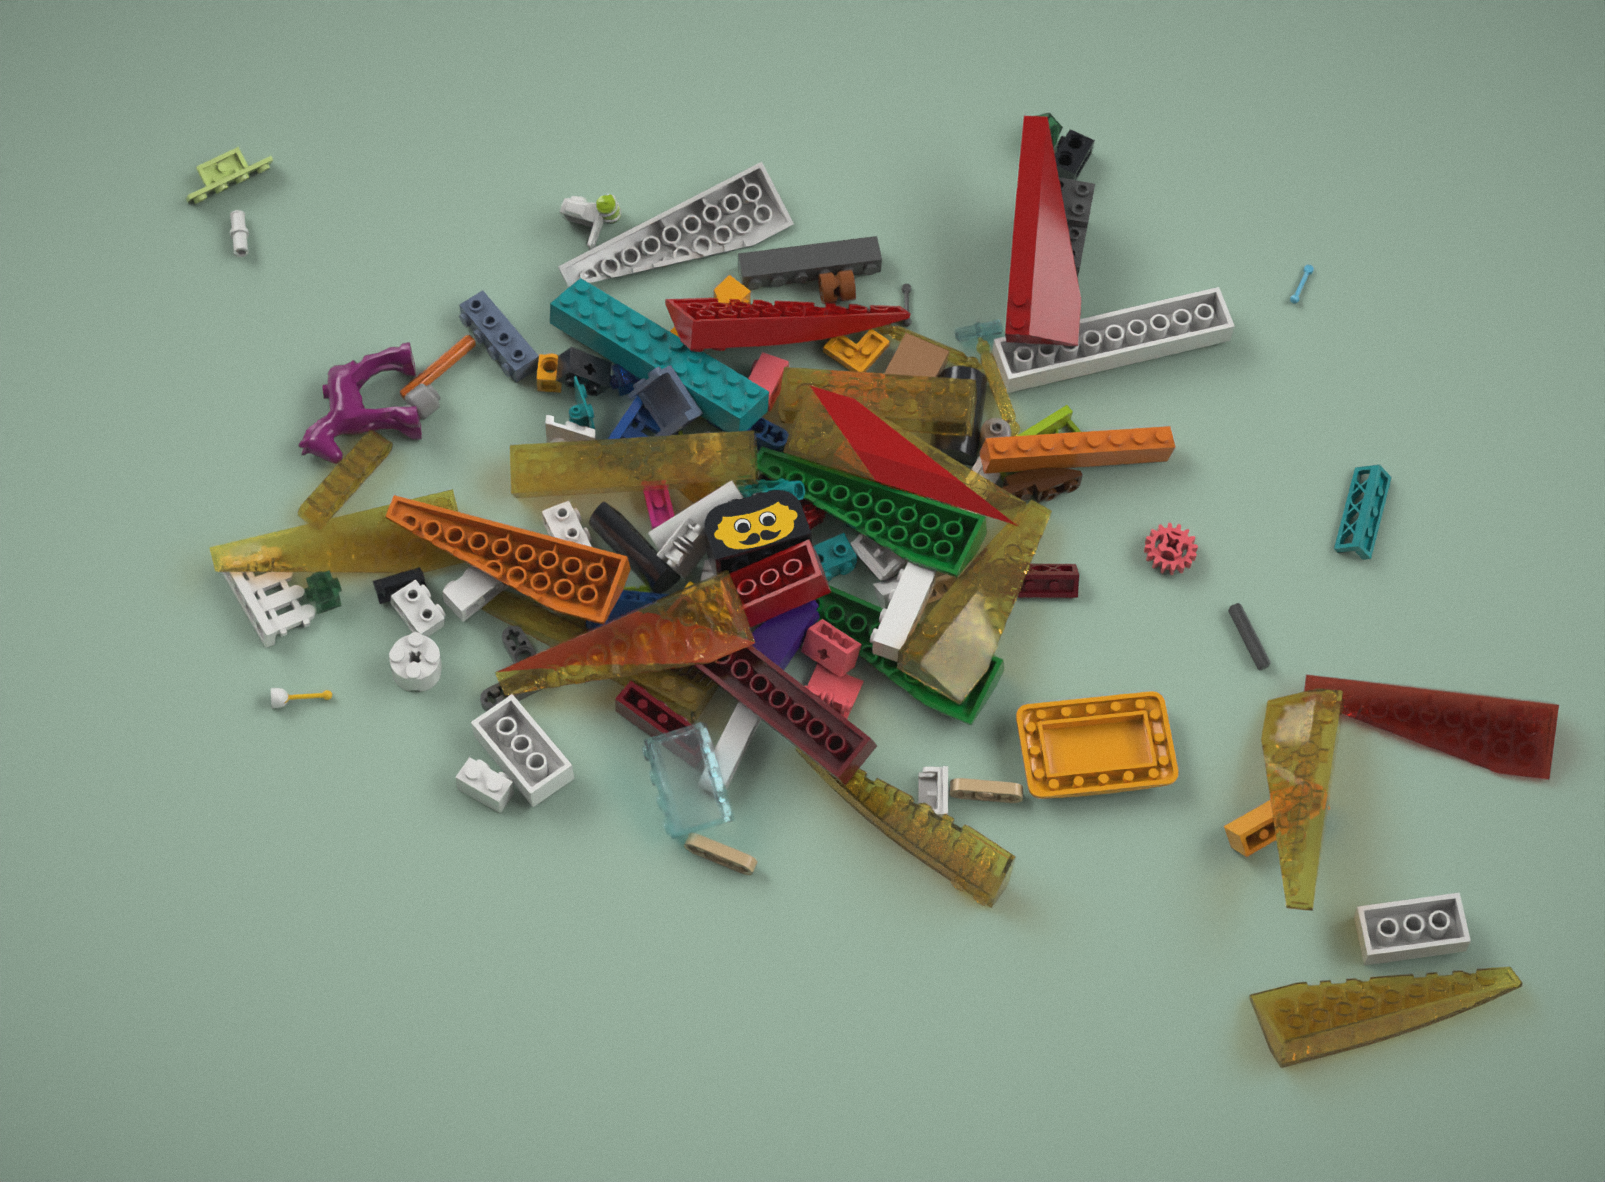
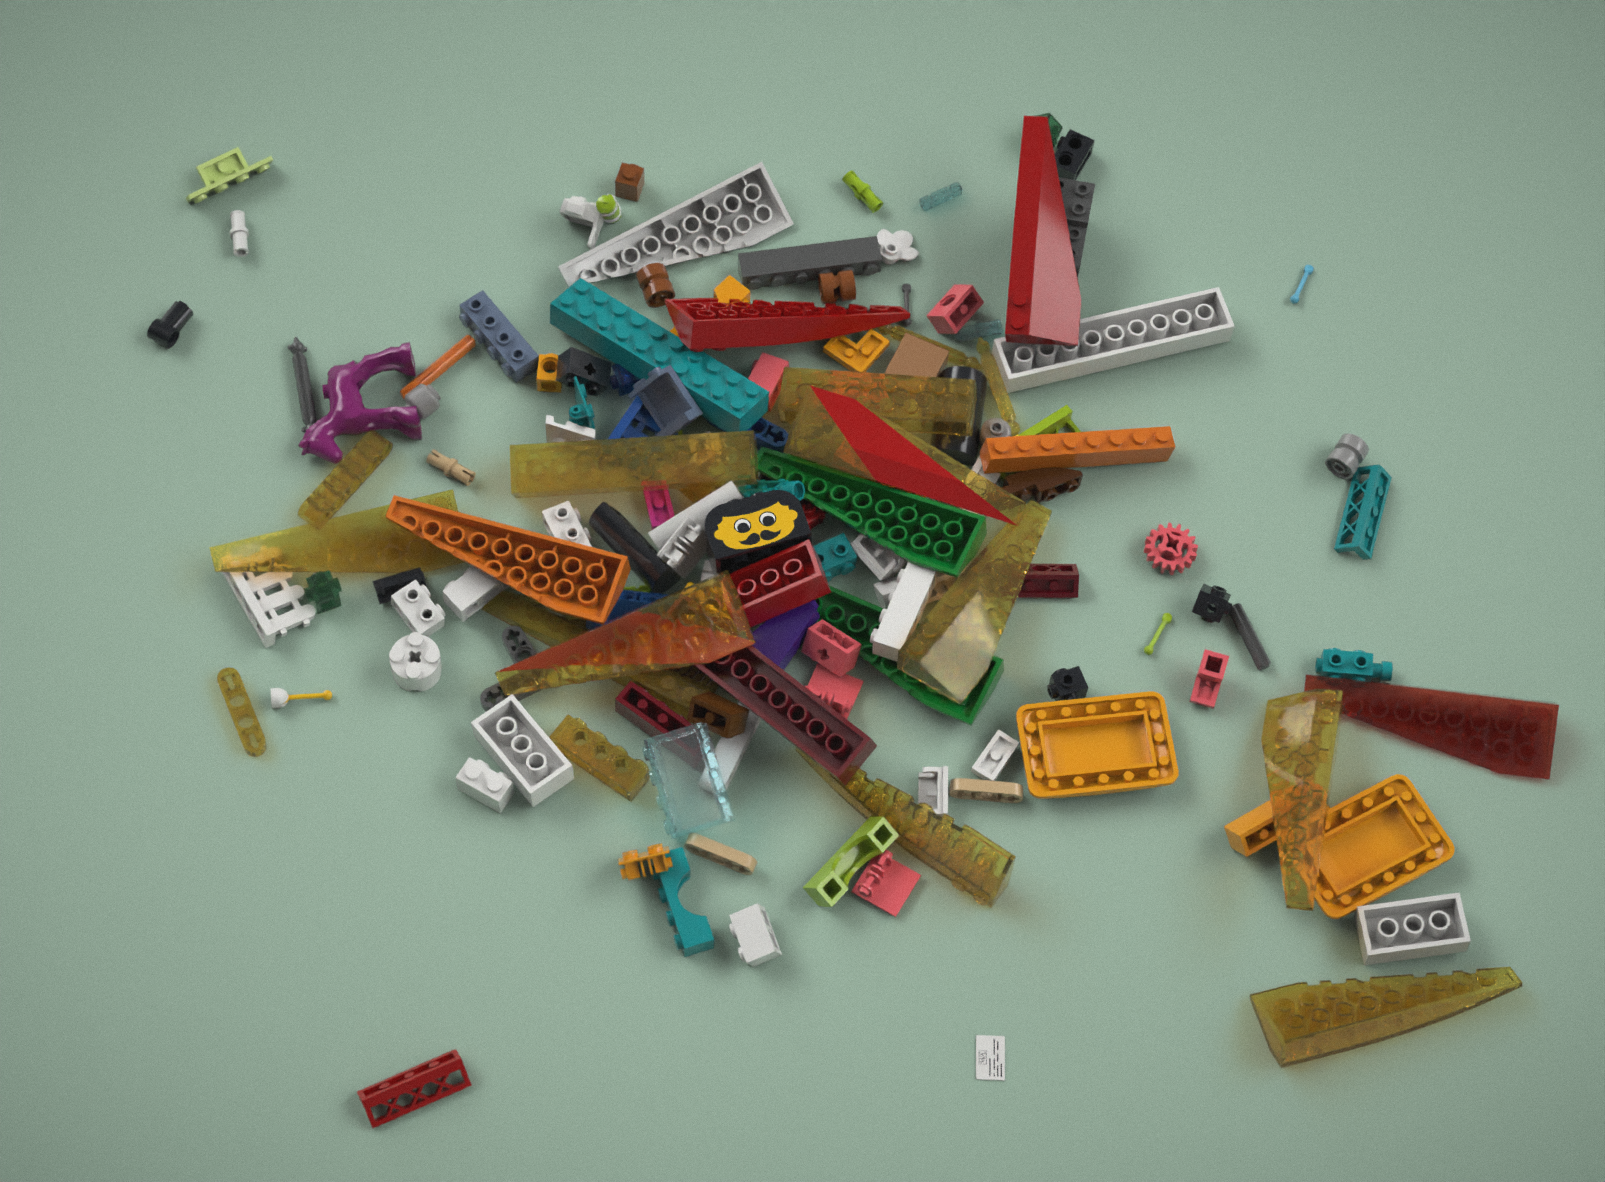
none -> black piece [147,301,193,349]
none -> clear yellow beam [217,667,267,757]
none -> dark grey wheel [288,337,317,433]
none -> red fence [357,1049,472,1129]
none -> tan pin [426,449,476,486]
none -> clear yellow brick [549,715,650,802]
none -> dark orange brick [615,162,644,202]
none -> light orange hinge [618,843,673,881]
none -> dark orange wheel [636,263,675,308]
none -> teal arch [651,847,714,957]
none -> reddish brown brick [687,691,750,738]
none -> white brick [729,903,782,967]
none -> lime arch [803,816,899,907]
none -> lime pin [842,170,884,213]
none -> coral hinge [851,850,921,917]
none -> white plate [877,229,919,264]
none -> clear light blue axle [919,182,963,211]
none -> coral brick [926,284,984,334]
none -> white plate [971,729,1020,781]
none -> white sticker [976,1035,1005,1080]
none -> black brick [1047,666,1088,701]
none -> lime hinge [1144,613,1172,655]
none -> coral brick [1189,649,1229,709]
none -> black brick [1192,584,1232,623]
none -> light orange wedge [1280,774,1455,919]
none -> teal brick [1315,648,1393,688]
none -> light grey wheel [1325,433,1369,479]

